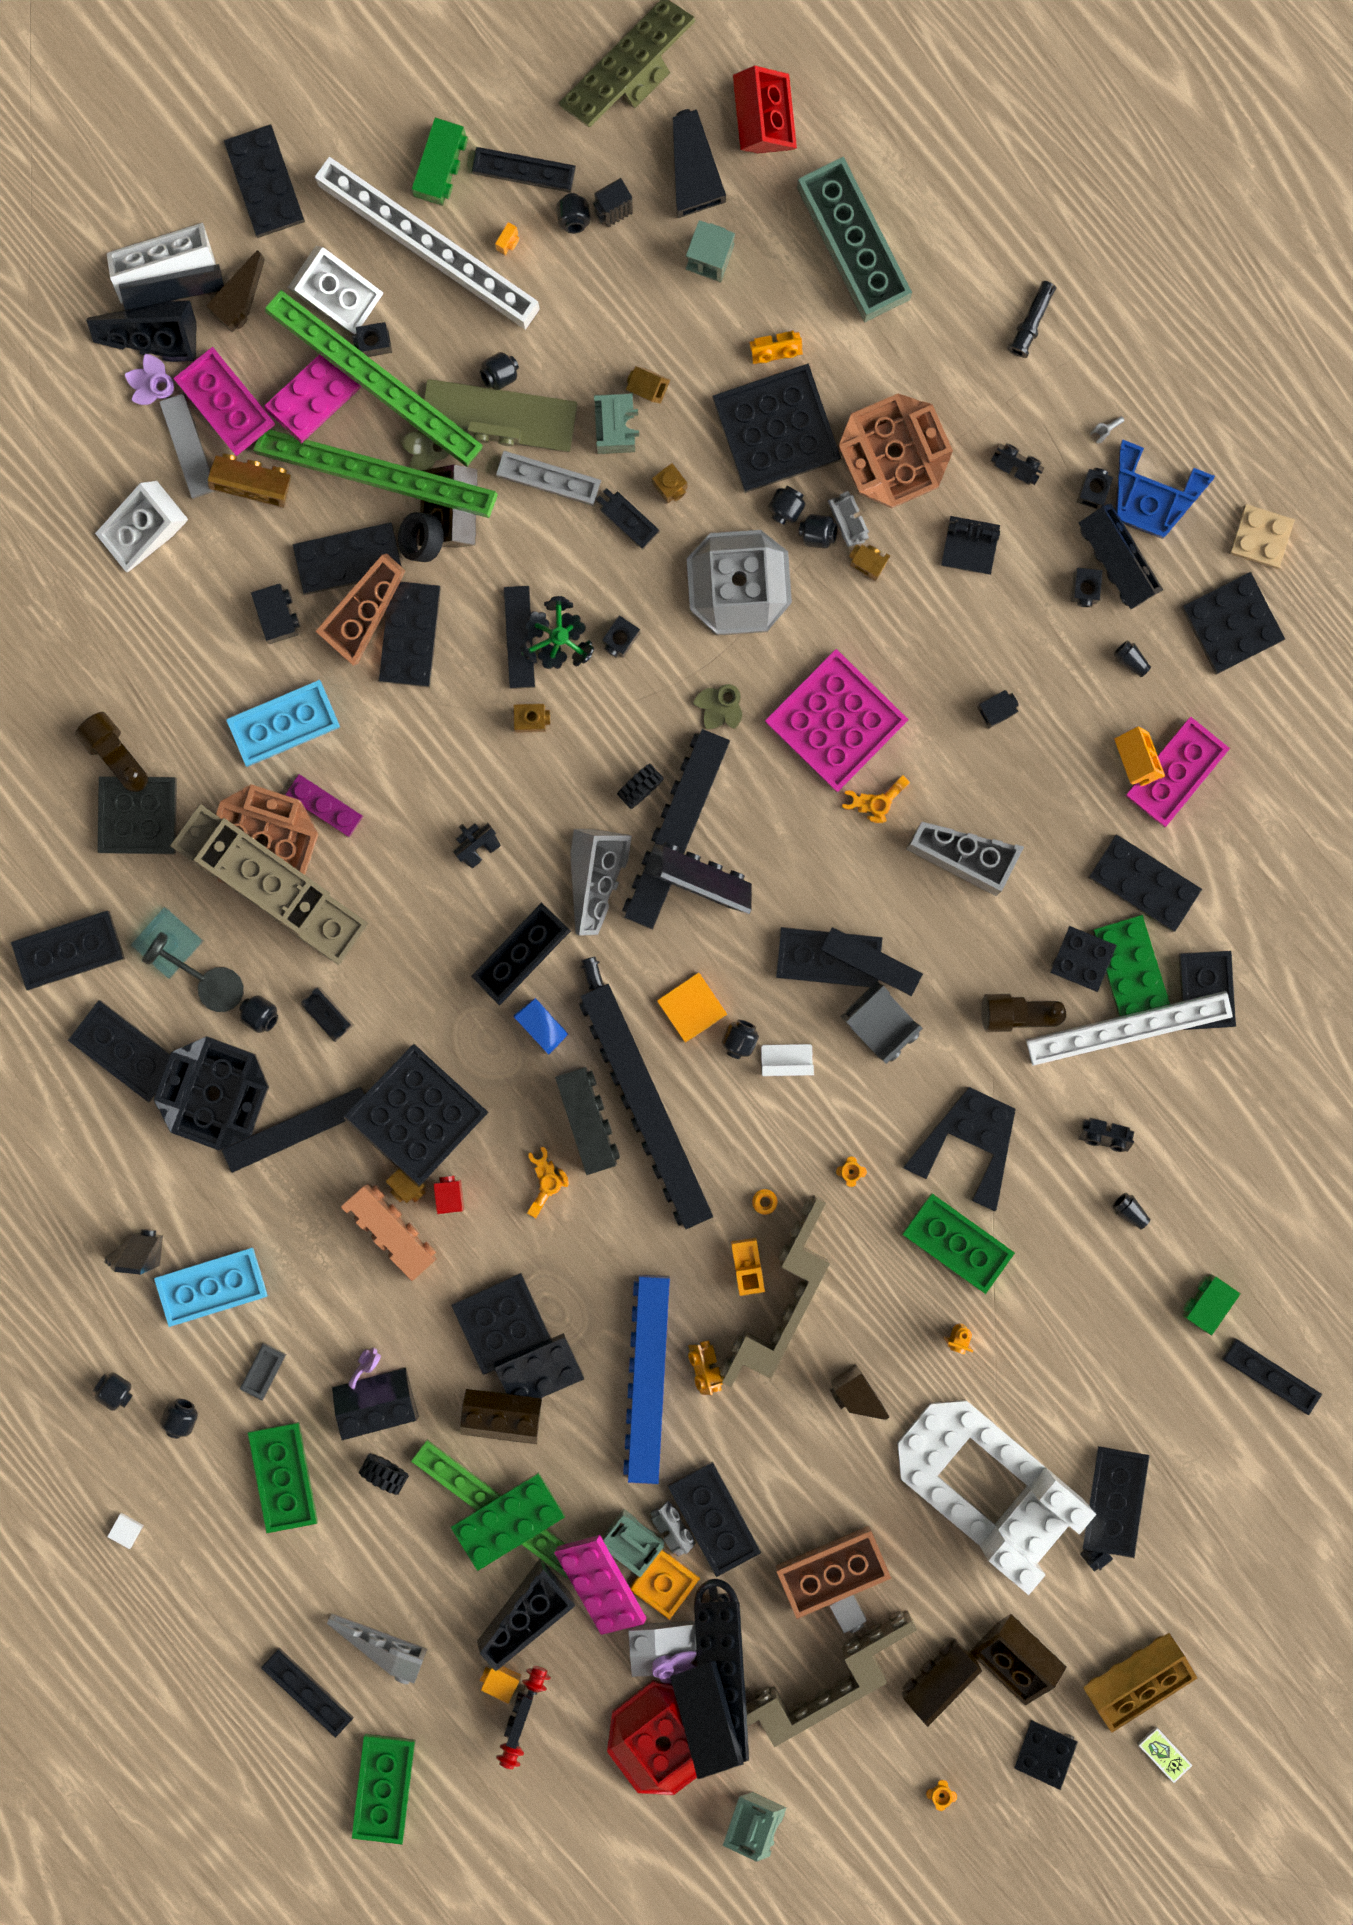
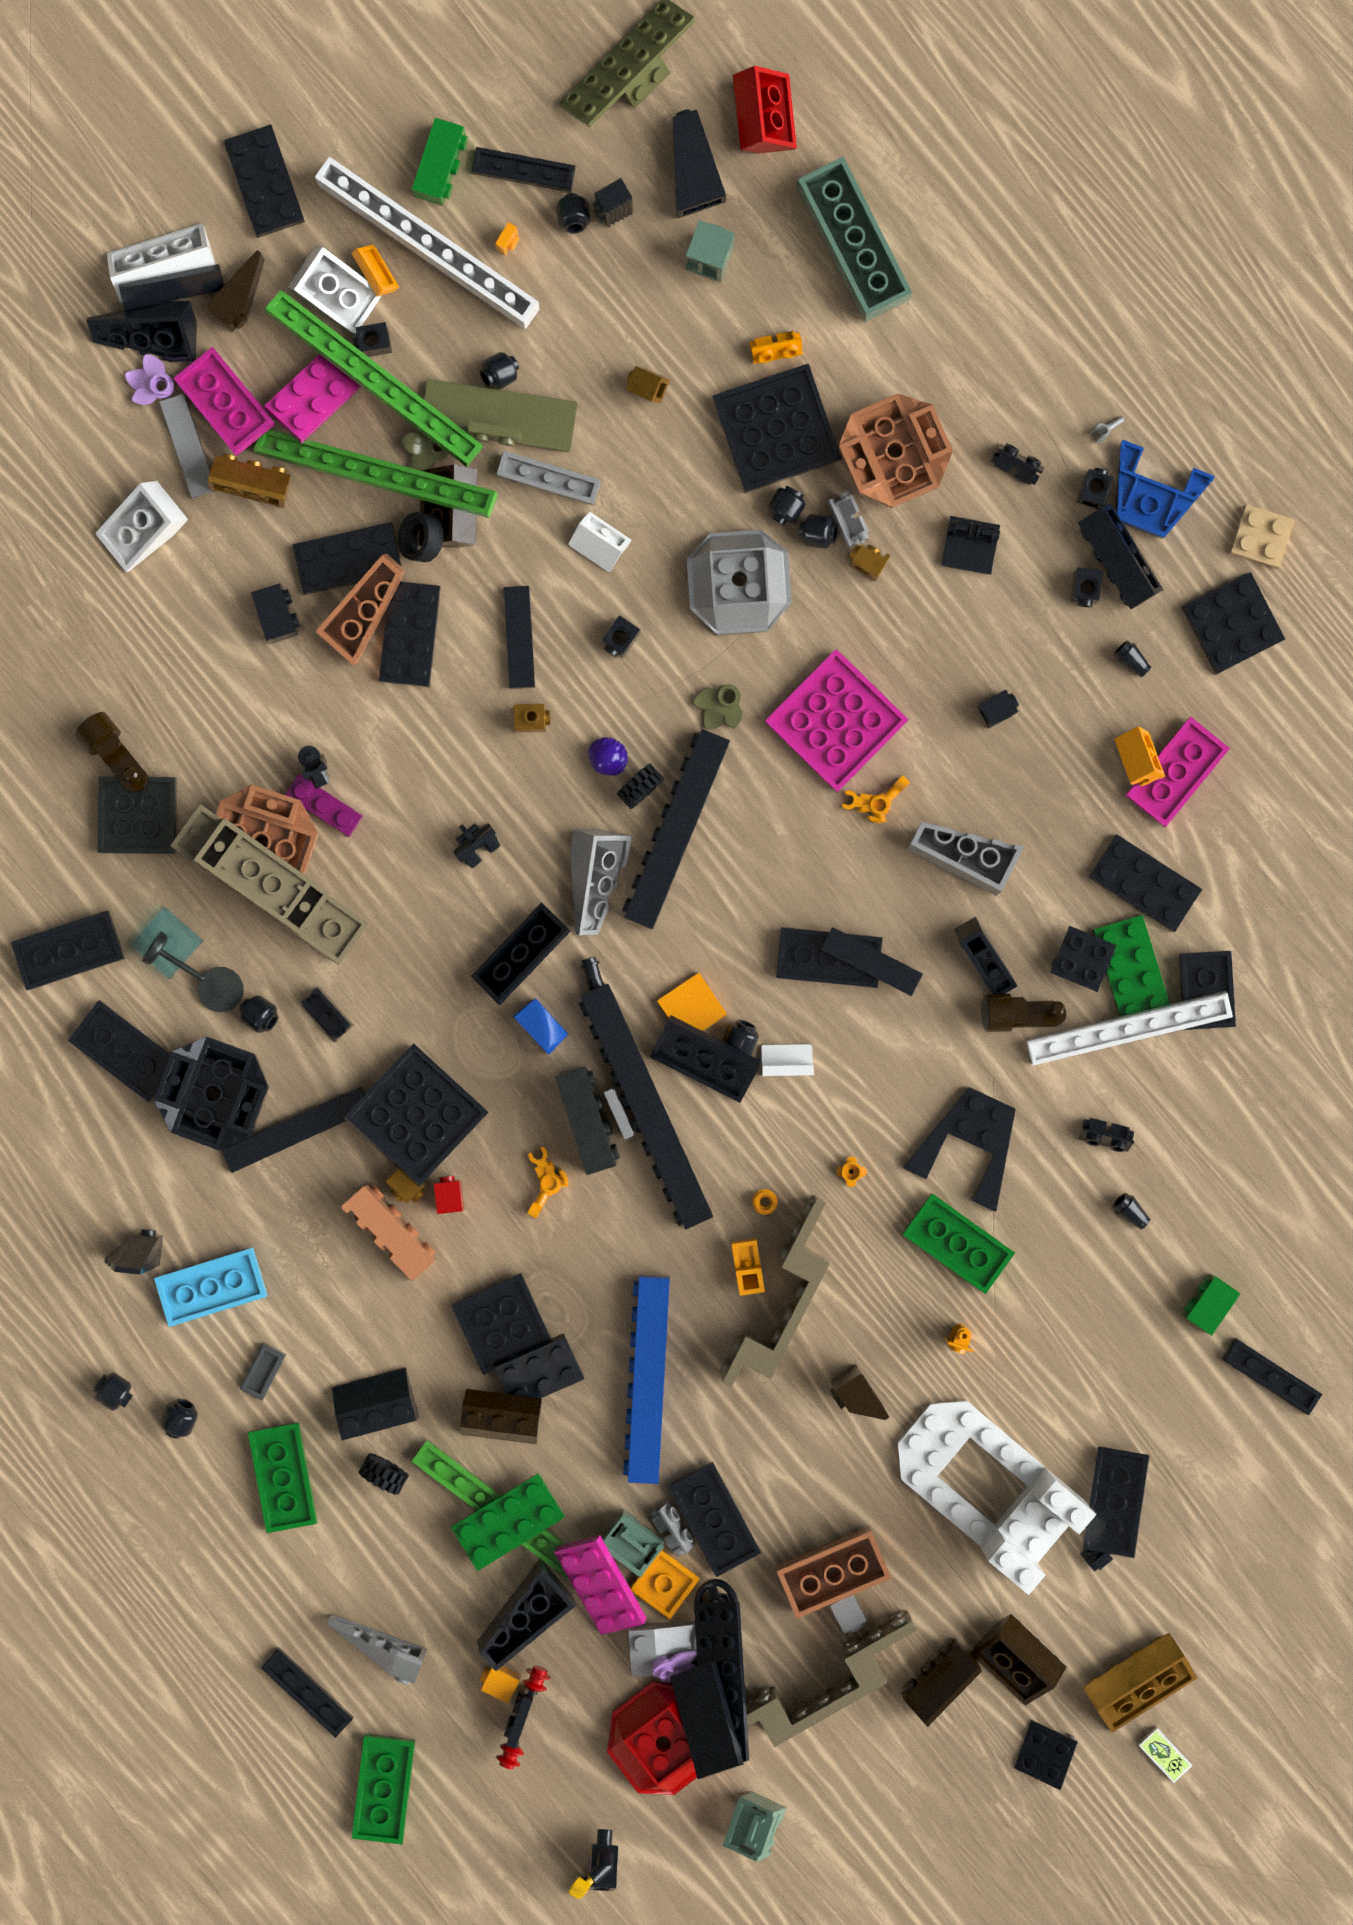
white tile [108,1513,144,1549] -> none
medium azure plate [226,680,341,767] -> none
lavender plate [349,1347,381,1389] -> none
black plant [521,596,594,669] -> none
sand green piece [594,394,639,454] -> none
black hinge [596,488,660,550] -> none
black slope [643,842,752,914] -> none
pearl gold brick [652,463,688,504] -> none
light orange hinge [688,1340,723,1395] -> none
dark grey panel [840,981,923,1064] -> none
light orange plate [926,1780,957,1811] -> none
black pin [1007,281,1057,358] -> none
none -> black hips [298,745,329,789]
none -> light orange tile [351,244,399,297]
none -> black torso [568,1829,618,1899]
none -> white panel [569,512,631,572]
none -> dark purple hair [588,737,628,776]
none -> light grey tile [604,1088,635,1140]
none -> black plate [650,1015,762,1103]
none -> black slope [954,916,1018,994]

